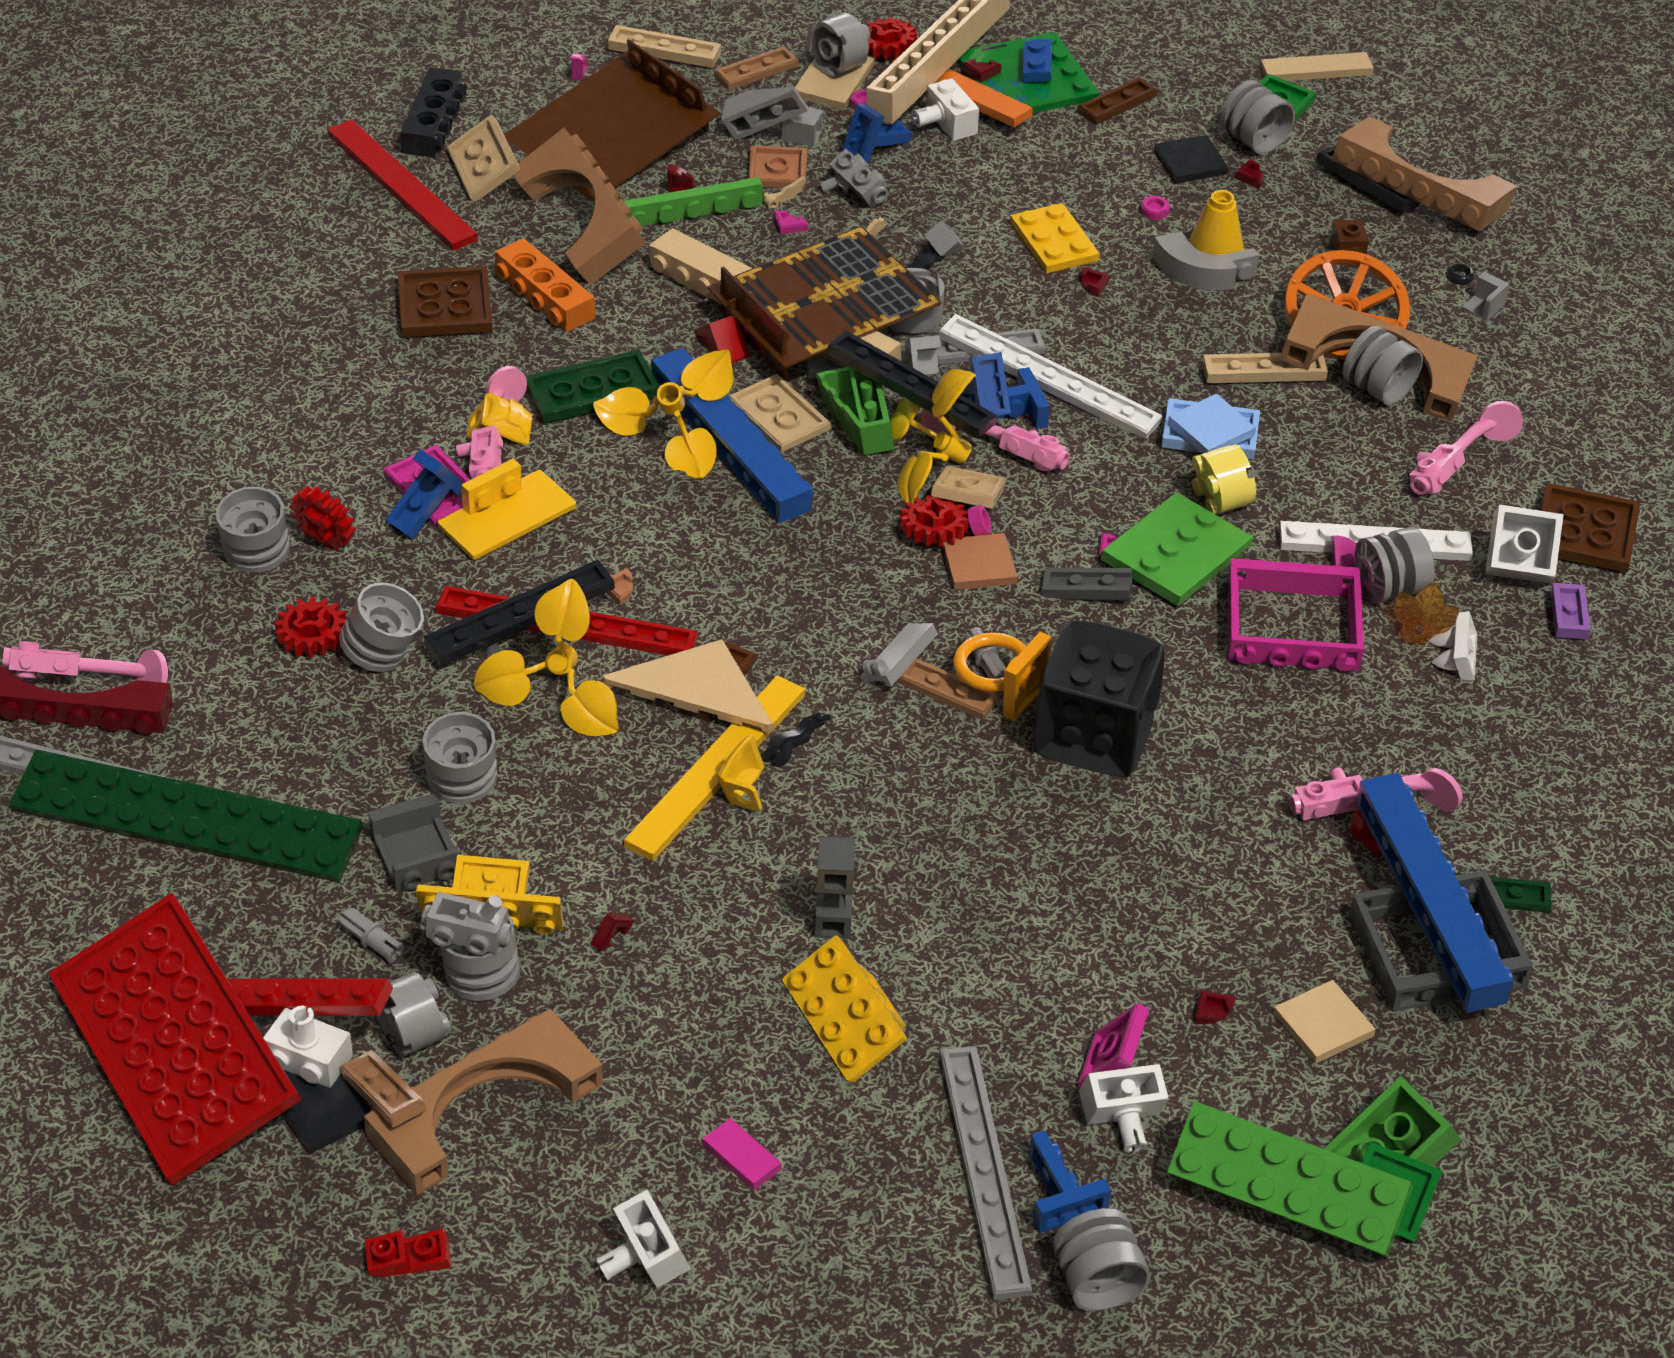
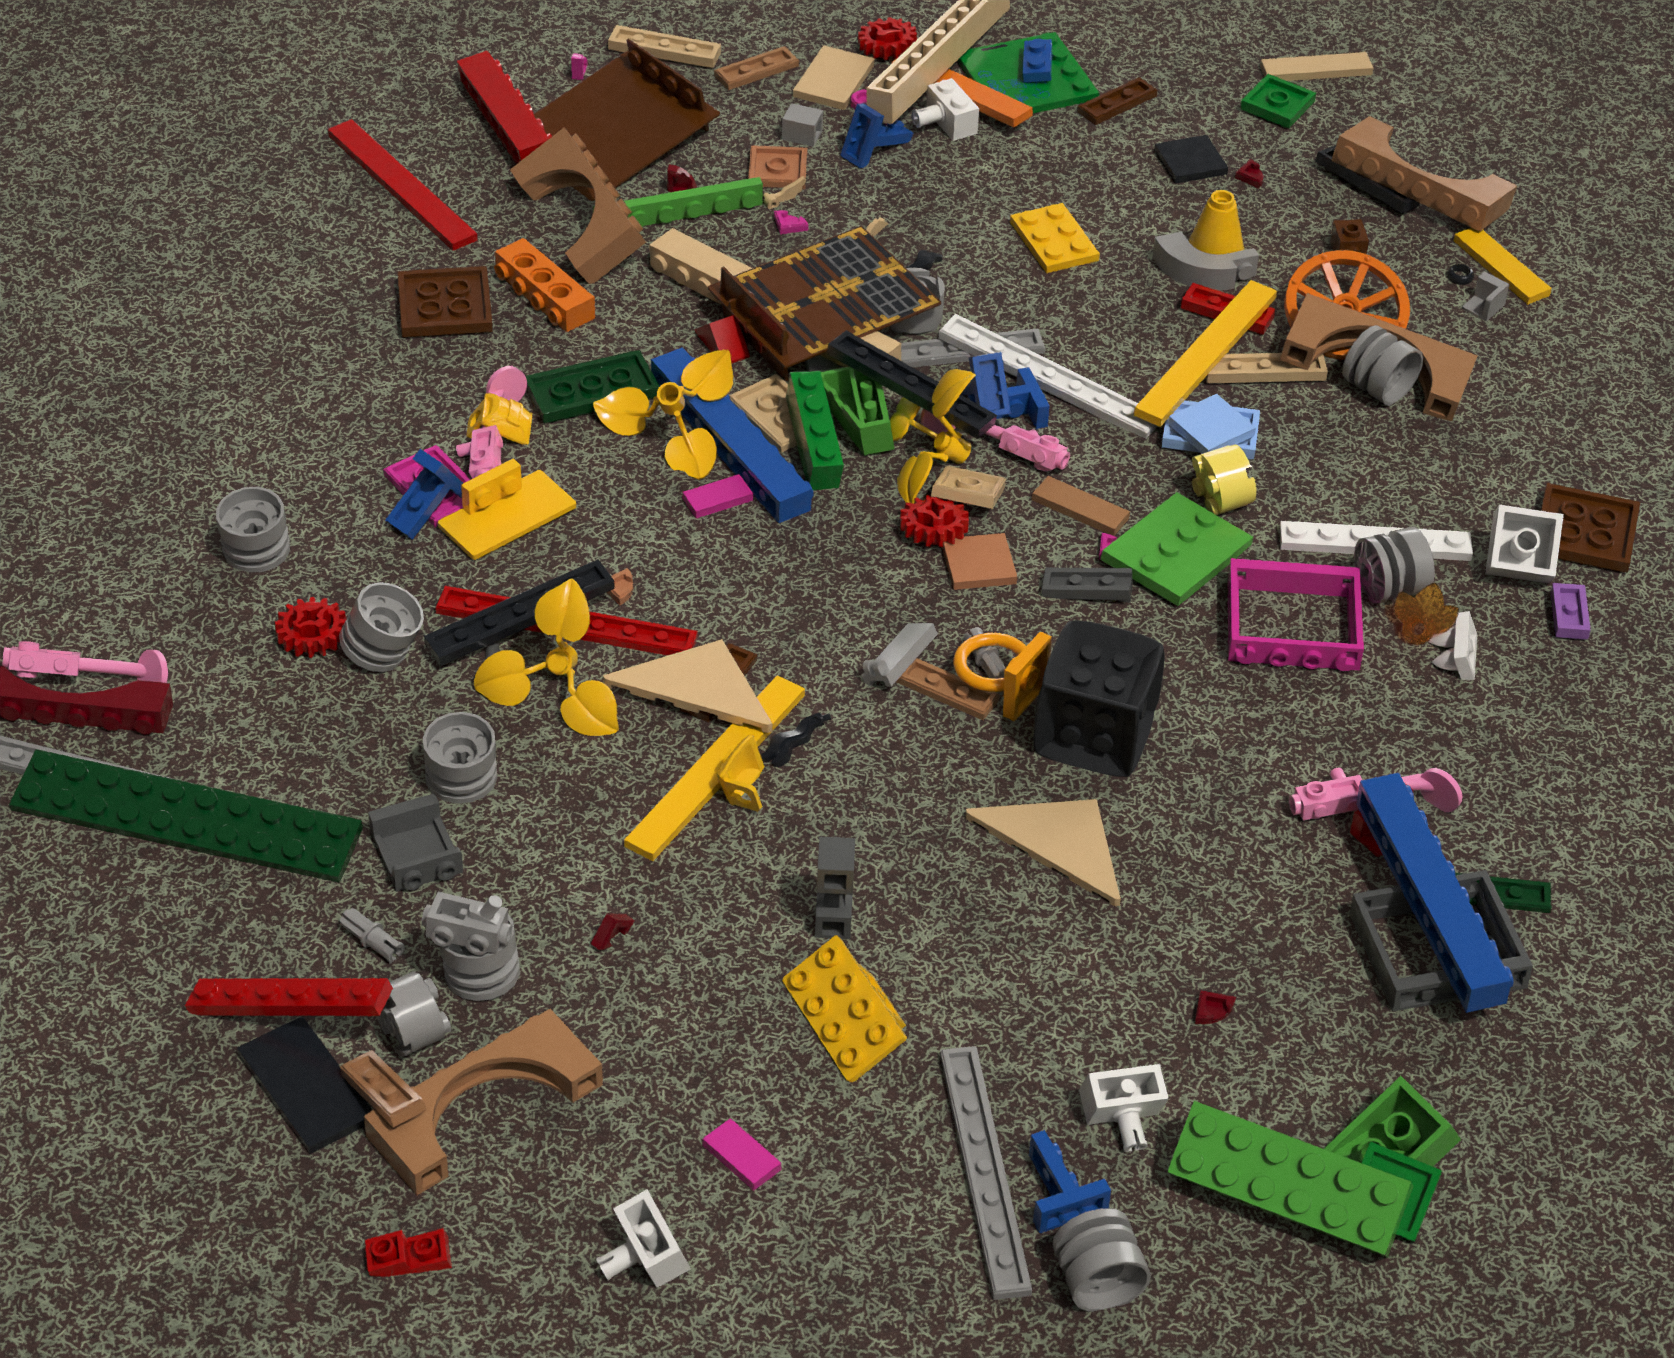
red plate [48,892,302,1186] -> none
white brick [264,1006,353,1088] -> none
red gear [289,486,356,550] -> none
black brick [400,67,467,158] -> none
yellow bracket [416,855,564,934] -> none
tan tile [446,114,521,201] -> none
light grey slope [721,87,808,139] -> none
light grey brick [807,12,870,76] -> none
light grey brick [820,149,889,208] -> none
light grey panel [905,335,941,375] -> none
light grey slope [924,221,965,256] -> none
dark red tile [962,59,1001,83] -> none
dark pink tile [968,505,991,536] -> none
dark pink tile [1078,1003,1149,1088] -> none
dark red tile [1080,267,1110,297] -> none
dark pink tile [1141,196,1170,220] -> none
light grey wheel [1220,80,1295,155] -> none
tan tile [1273,980,1376,1064] -> none
dark pink tile [1331,535,1356,567] -> none
bright pink piece [1409,401,1523,495] -> none
none -> red brick [457,50,552,164]
none -> dark pink tile [683,474,753,518]
none -> green brick [786,371,844,491]
none -> tan tile [966,799,1121,906]
none -> medium nougat tile [1032,476,1130,536]
none -> yellow tile [1134,280,1277,427]
none -> red plate [1181,283,1275,335]
none -> yellow tile [1454,227,1552,305]

